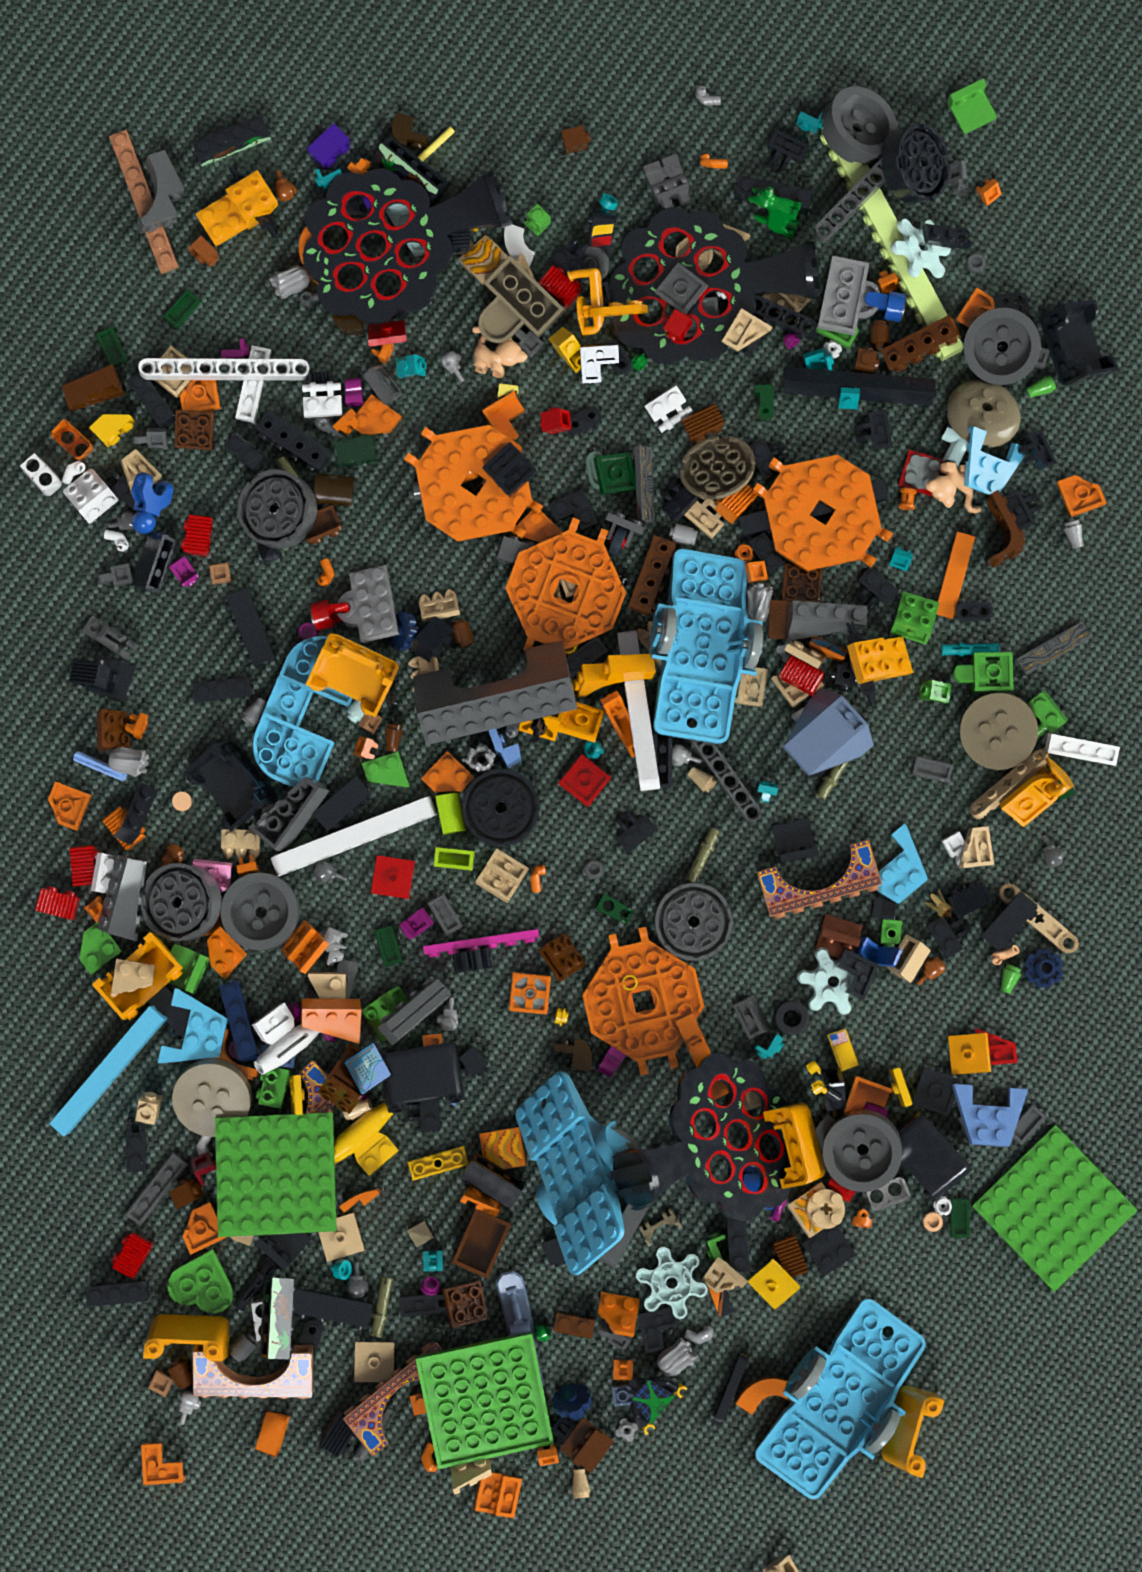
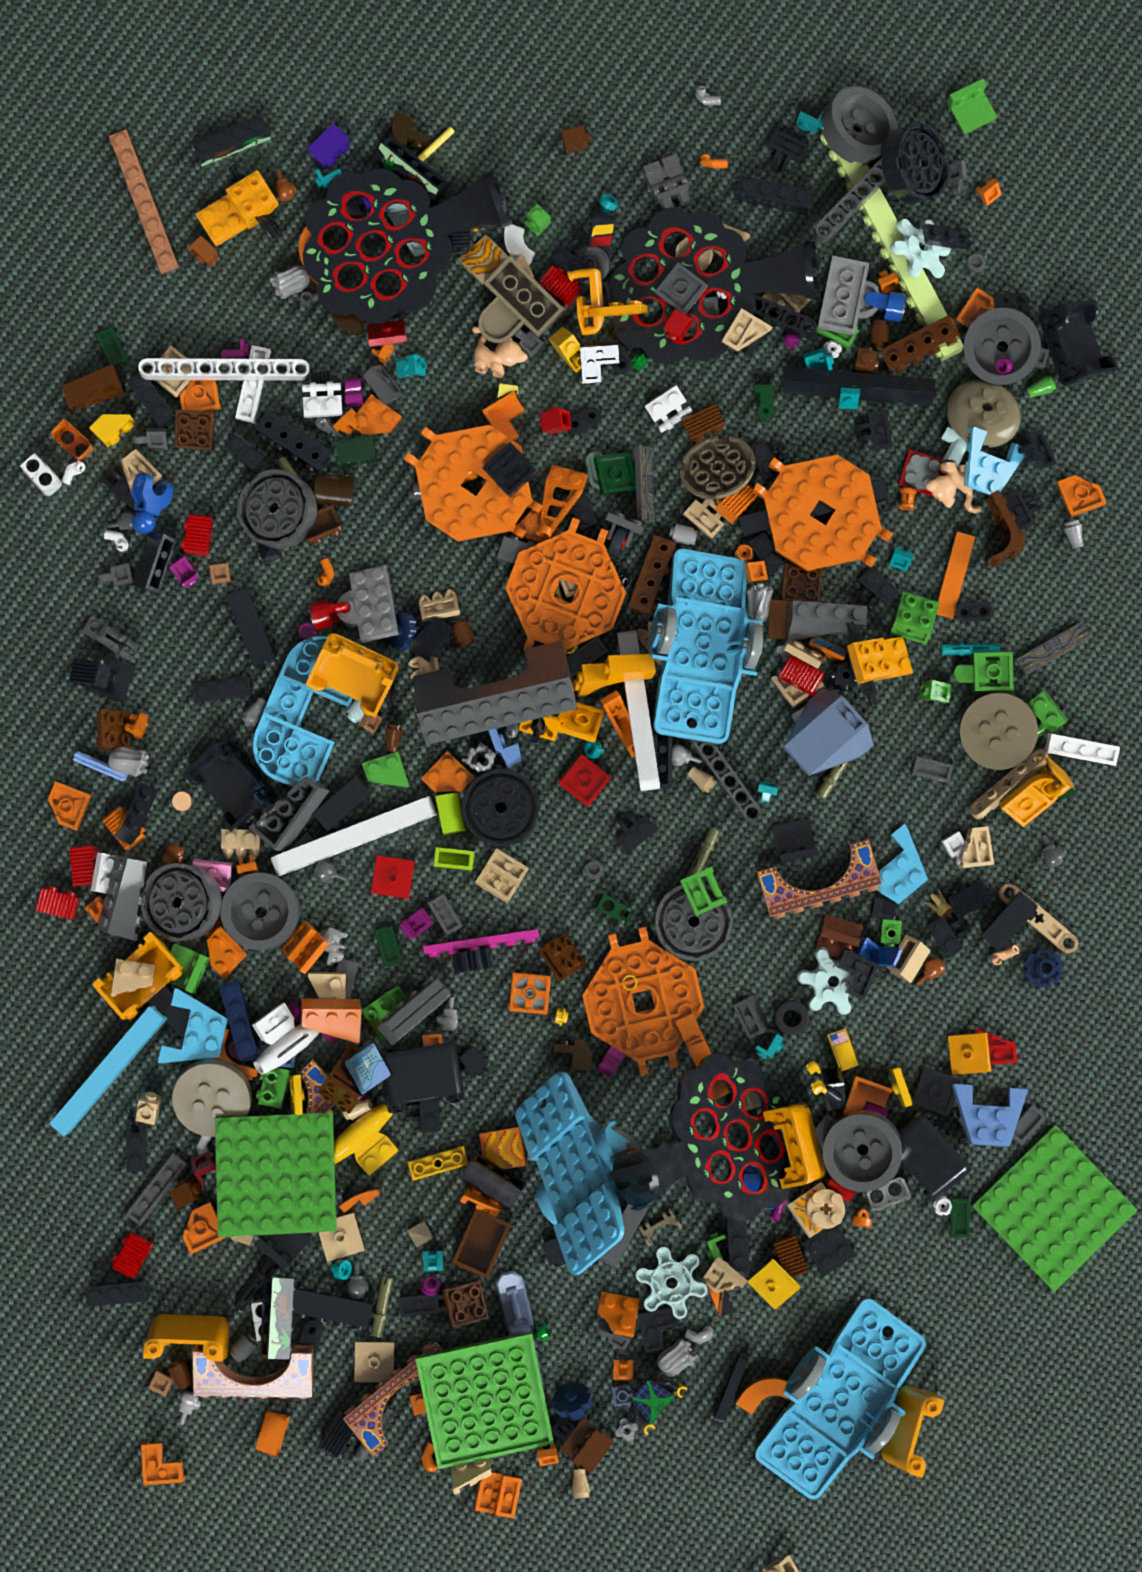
white bracket [63,468,119,524] -> none
bright green plate [79,922,123,975] -> none
dark grey arch [137,150,184,234] -> none
dark green tile [162,289,202,330] -> none
bright green plate [167,1249,234,1314] -> none
orange tile [347,158,371,175] -> none
orange tile [353,737,378,759] -> none
light grey piece [441,351,465,382] -> none
orange arm [530,865,546,893] -> none
reddish brown brick [553,1310,595,1339] -> none
black hinge [659,482,700,522] -> none
tan slope [734,667,768,707] -> none
green animal [748,187,802,239] -> none
light nougat tile [922,1212,943,1232] -> none
bright green cone [1000,964,1022,994] -> none
none -> orange plate [536,464,588,539]
none -> bright green plate [680,867,728,916]
none -> magenta hinge [996,358,1013,374]

